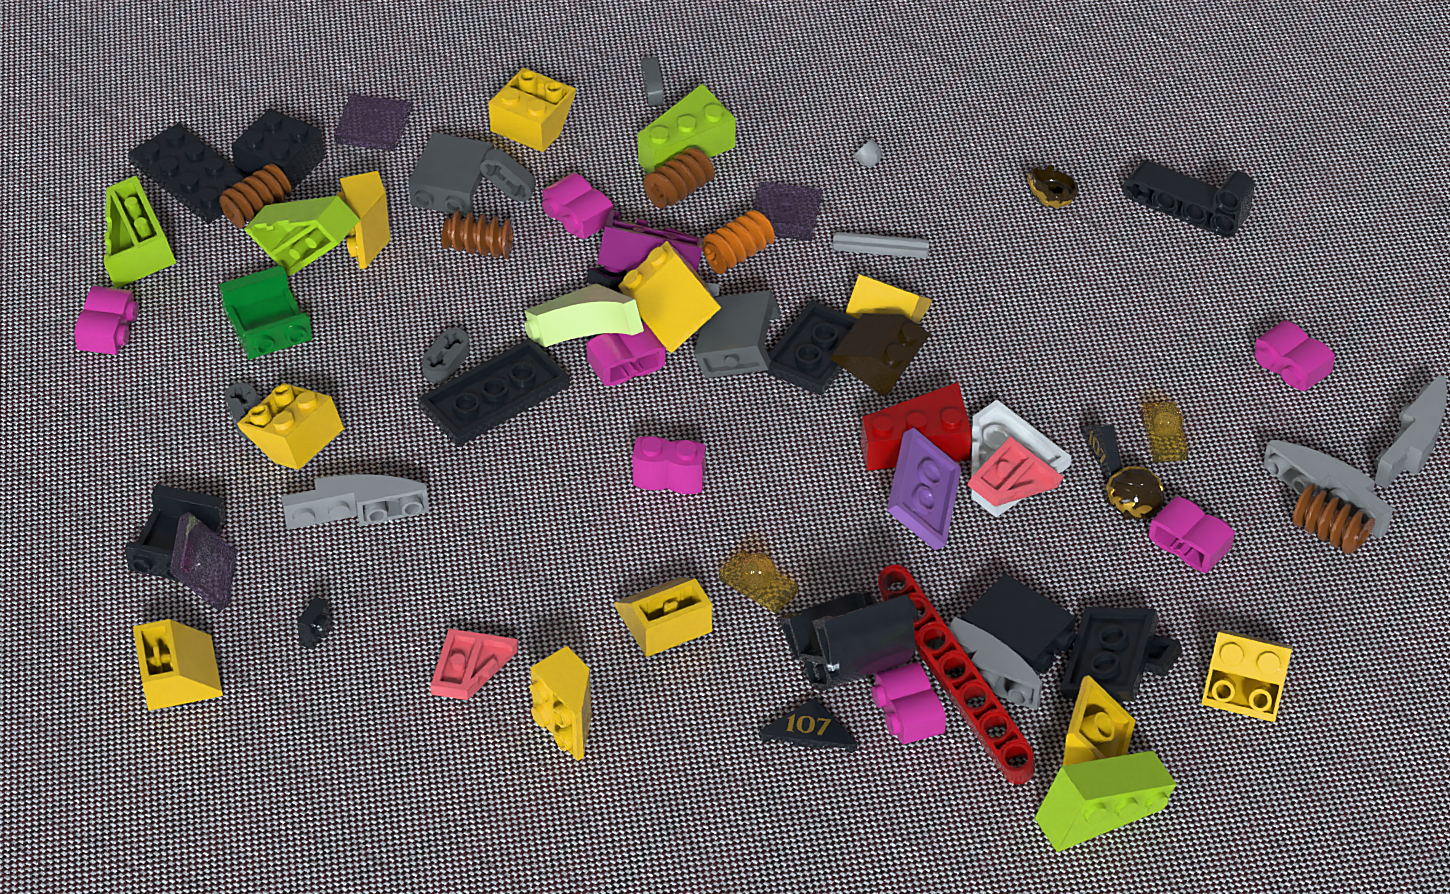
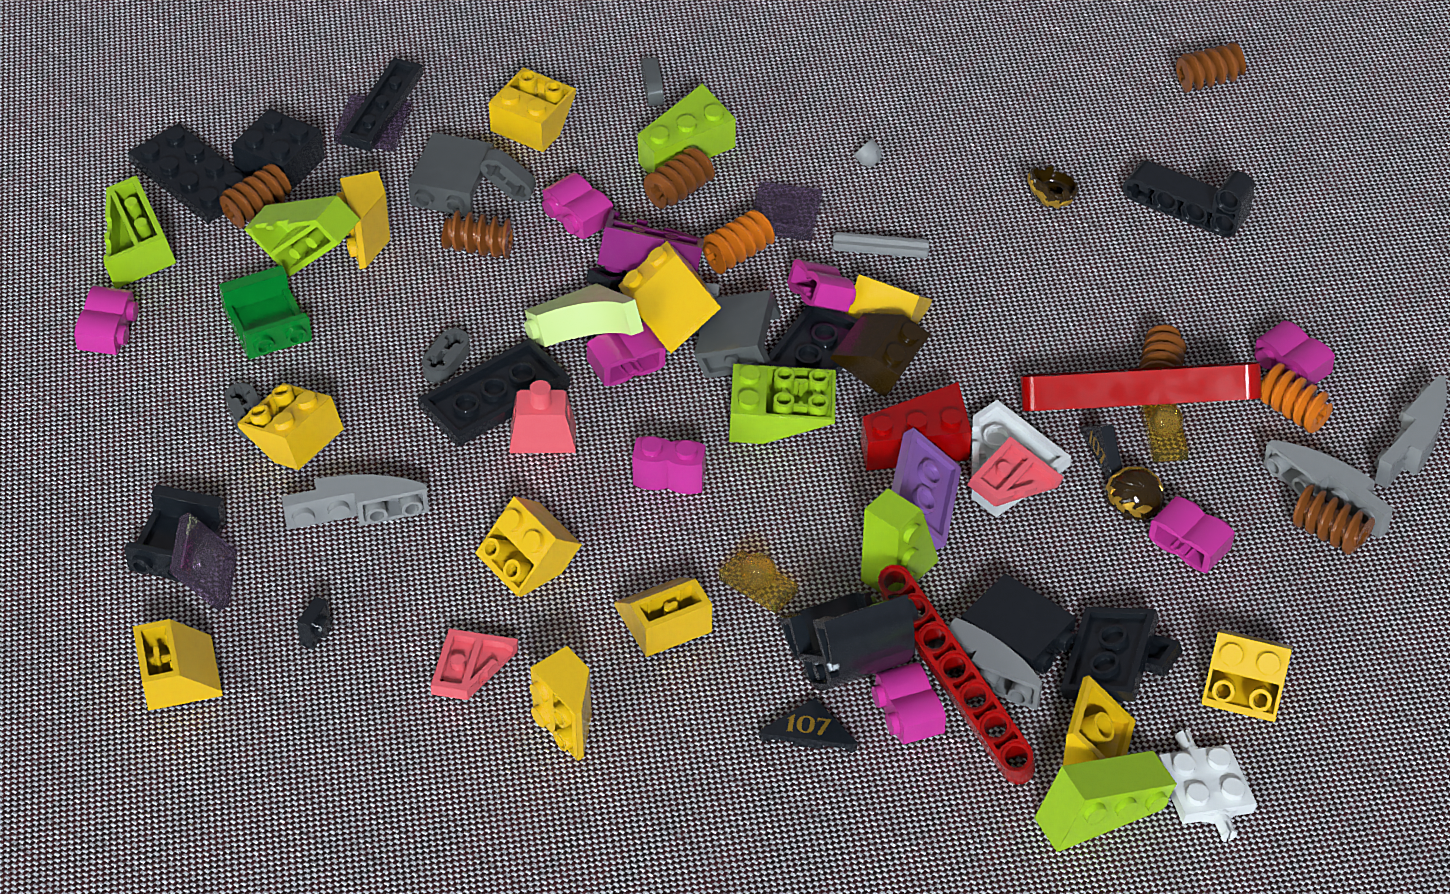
none -> black plate [341,58,423,152]
none -> yellow slope [475,496,582,597]
none -> coral torso [509,380,576,453]
none -> lime slope [729,364,836,444]
none -> dark pink brick [787,259,856,312]
none -> lime wedge [861,488,939,593]
none -> red beam [1020,362,1262,411]
none -> dark orange piece [1139,324,1187,368]
none -> white plate [1158,730,1257,842]
none -> dark orange piece [1176,42,1246,93]
none -> orange piece [1260,363,1333,433]

